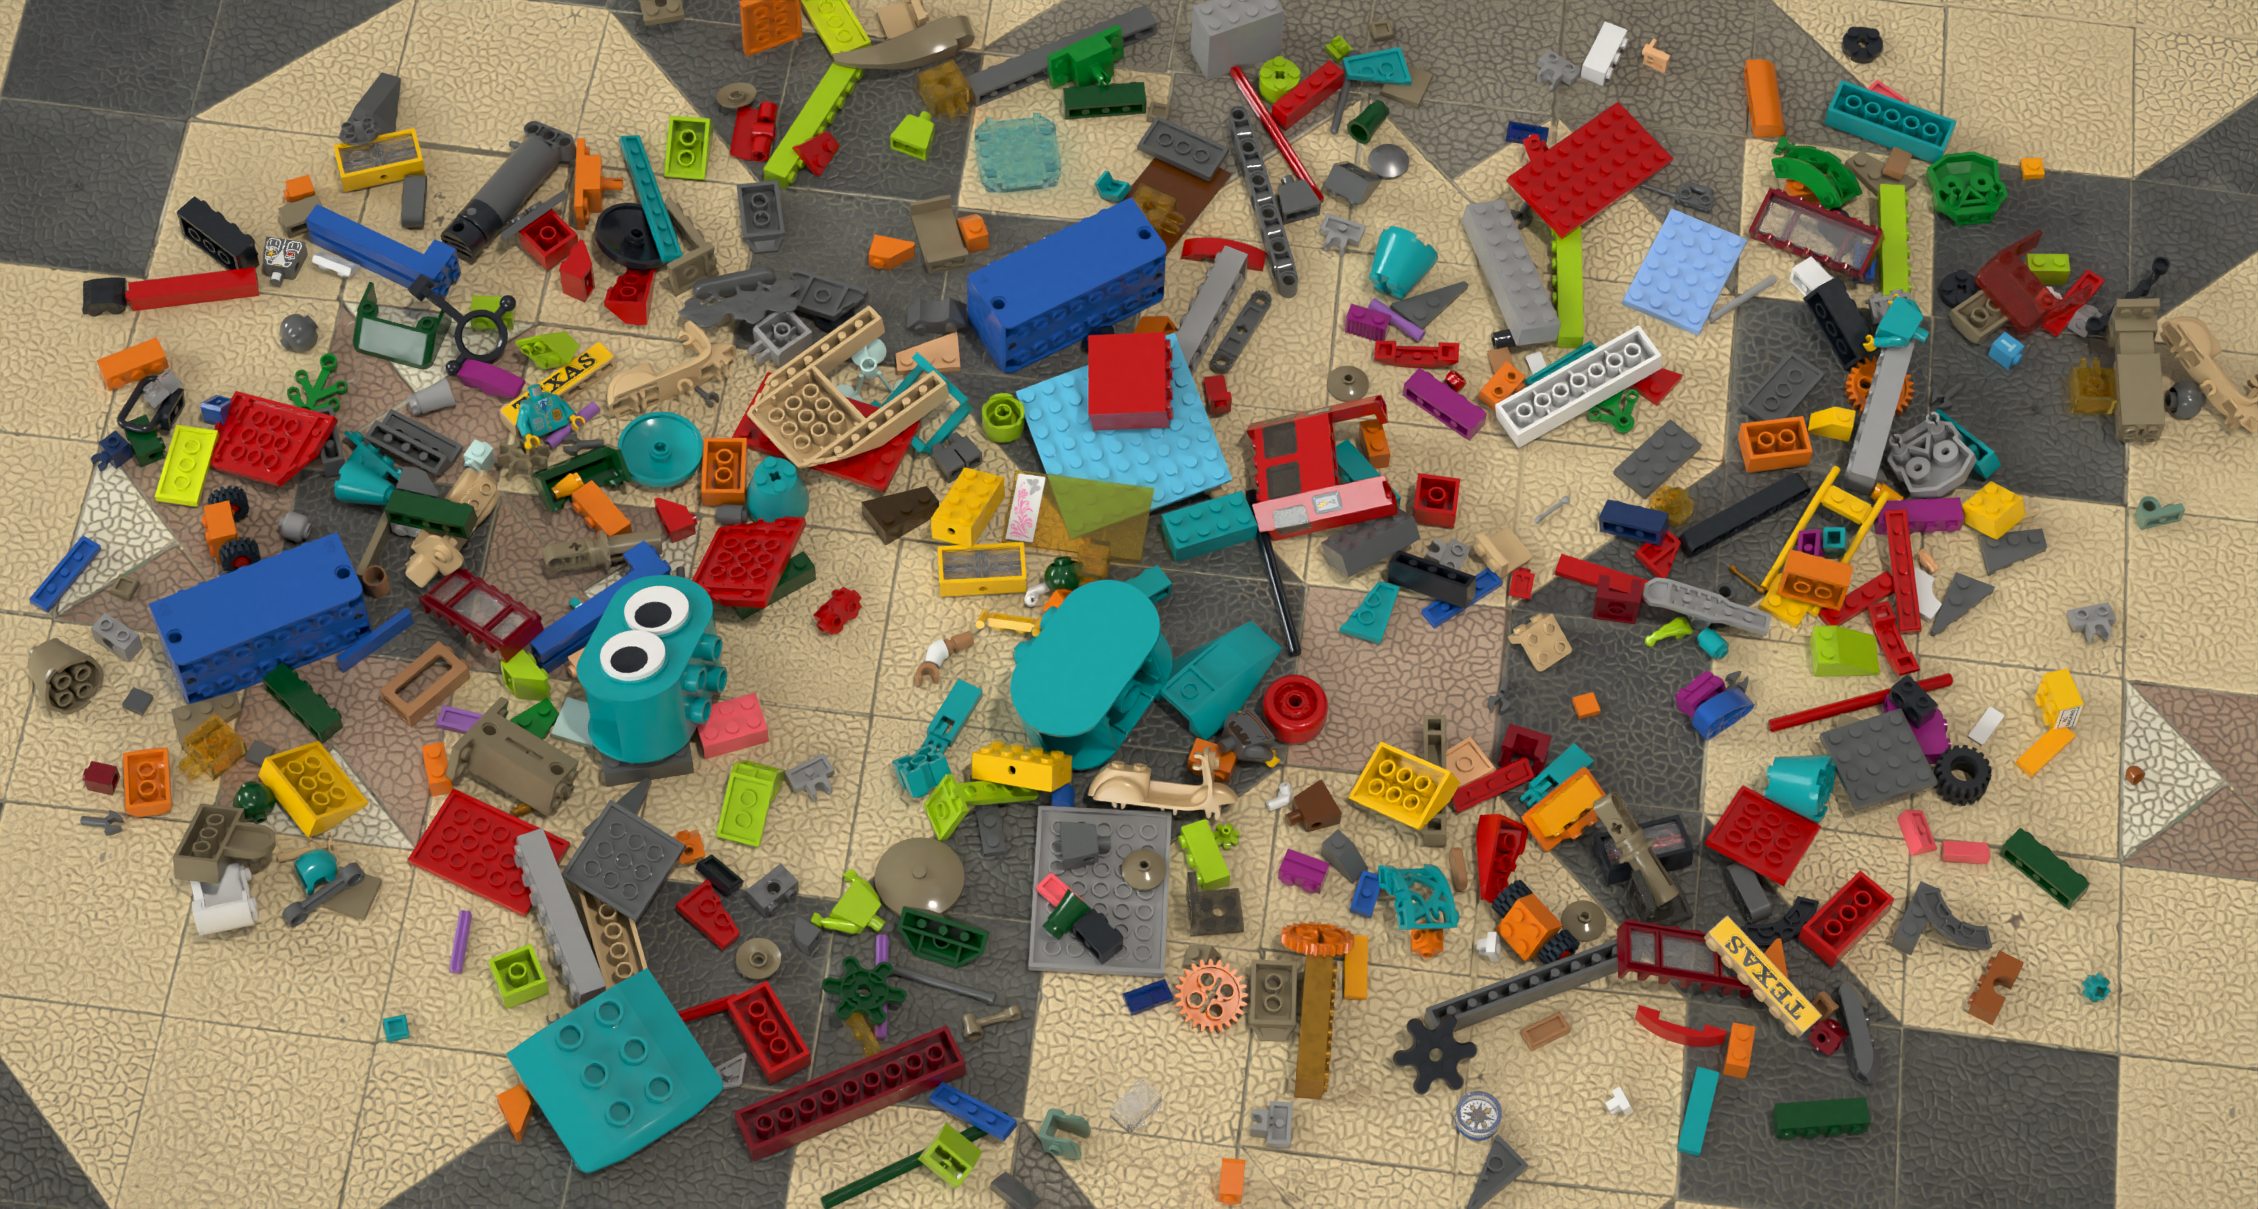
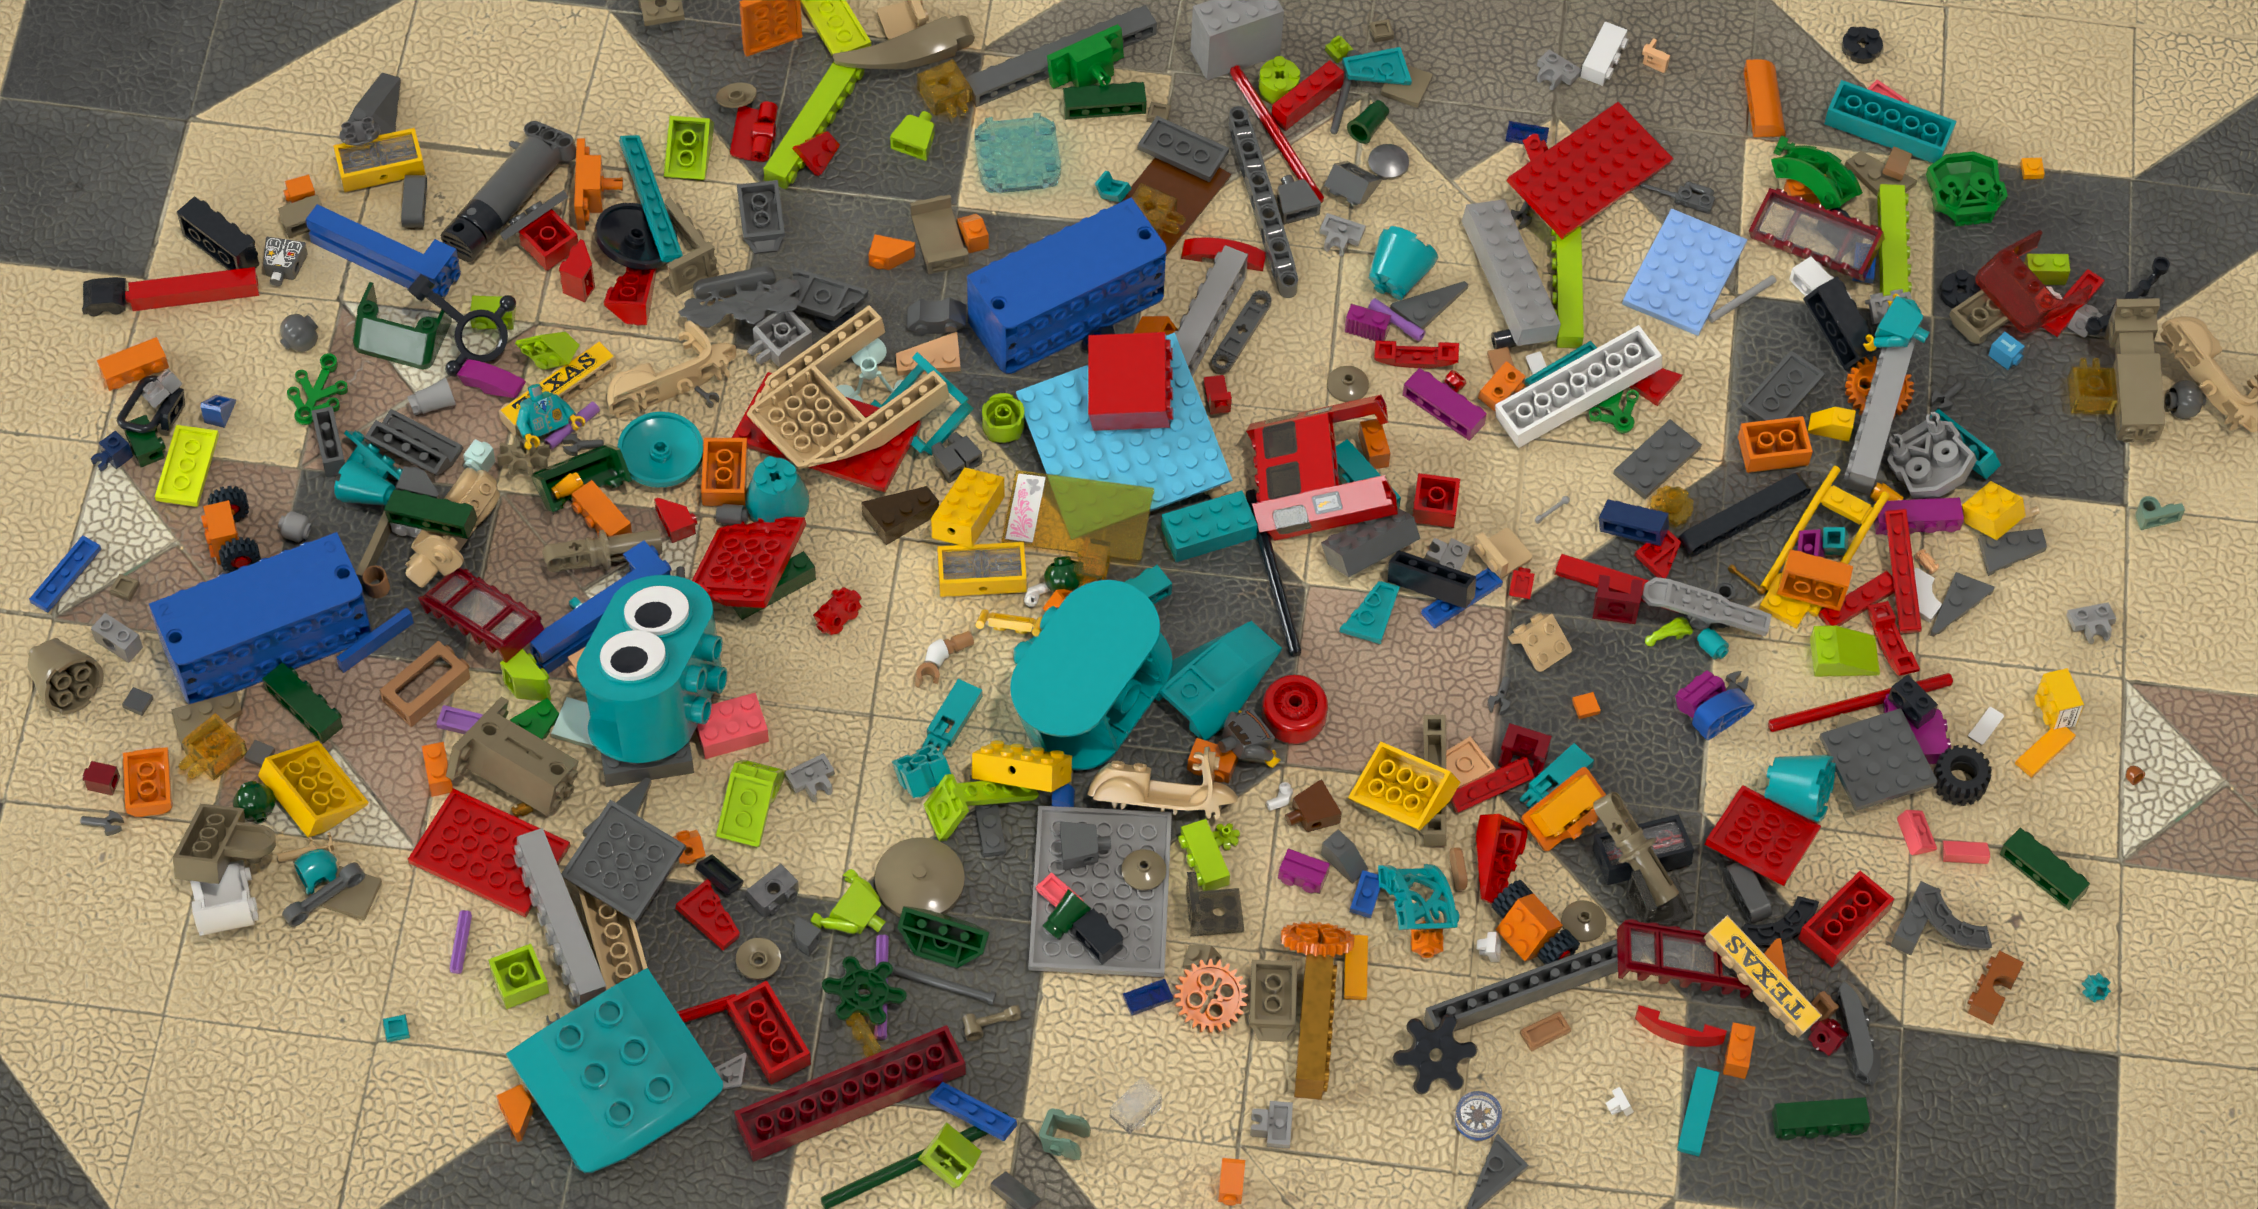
red plate [210,391,338,487] -> none
white plate [312,251,360,277] -> none

